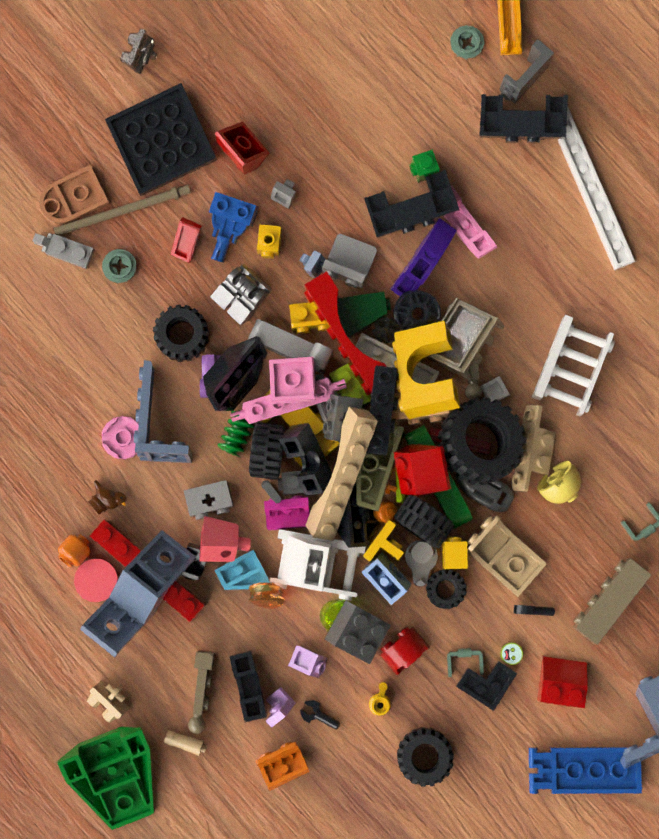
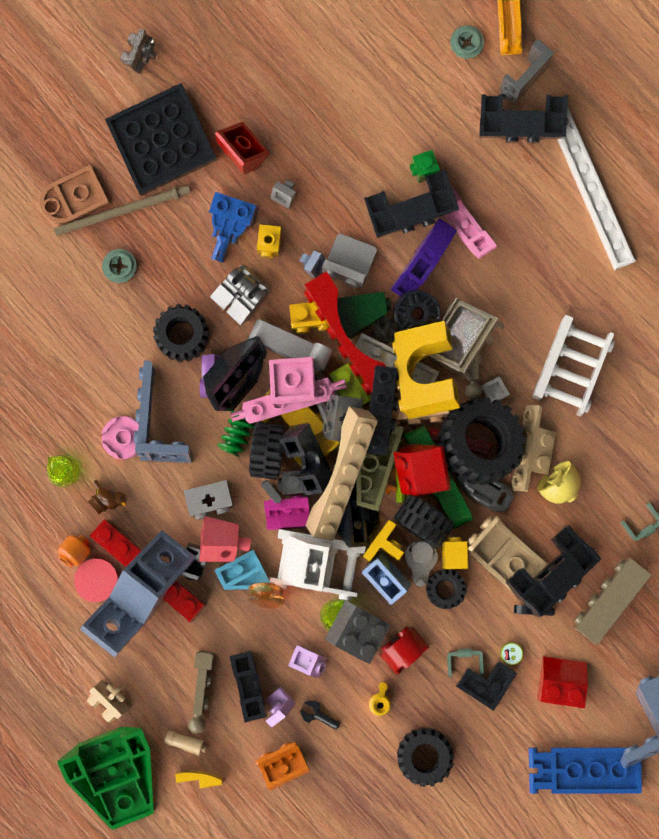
light grey hinge [32,233,94,269] -> none
tile [170,217,202,263] -> none
orange piece [373,502,398,523] -> none
none -> clear neon green hat [47,455,79,487]
none -> yellow slope [175,770,224,788]
none -> black bracket [505,525,601,617]

